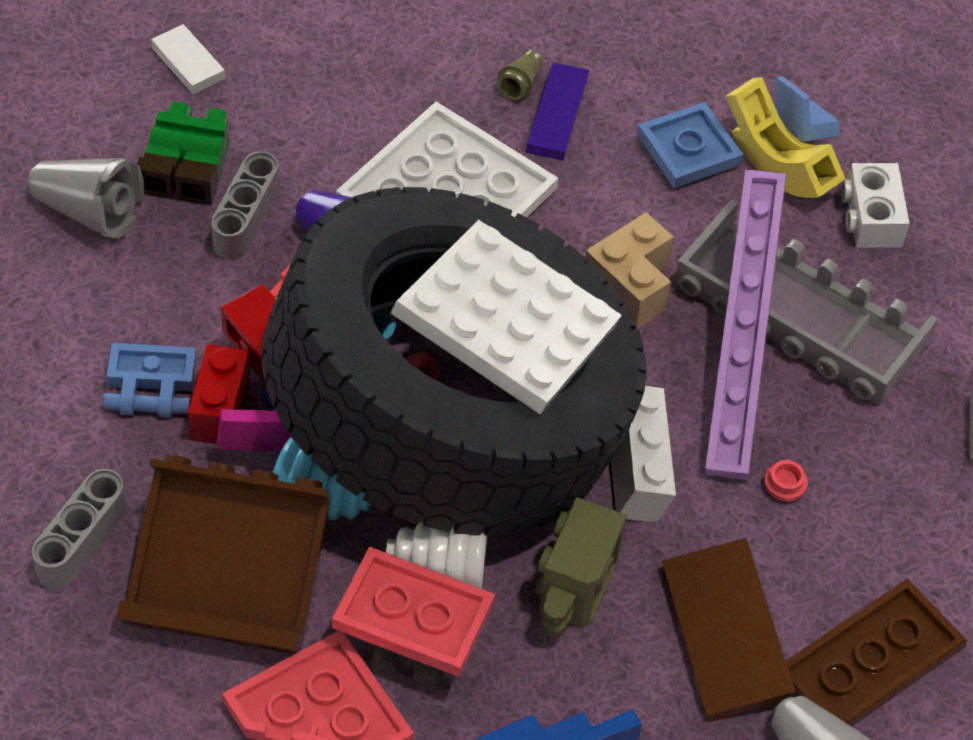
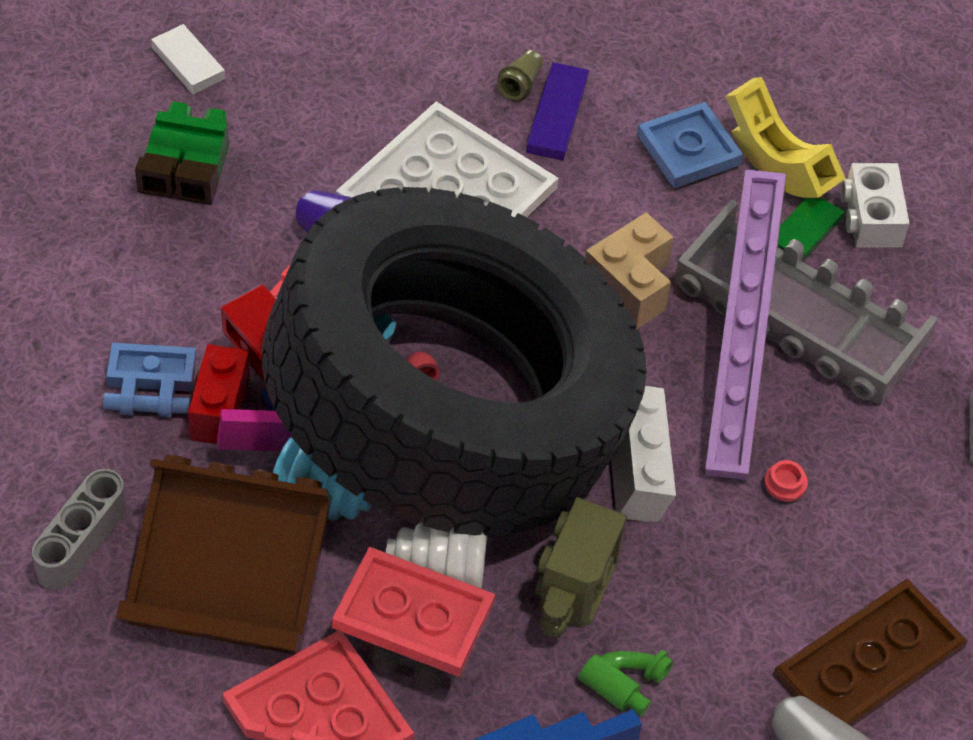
light grey cone [27,158,144,239] -> none
light grey beam [211,151,279,260] -> none
white plate [391,220,622,415] -> none
reddish brown tile [662,537,796,722] -> none
medium blue panel [775,76,840,142] -> none
none -> bright green plant [578,650,674,717]
none -> green tile [777,197,845,262]

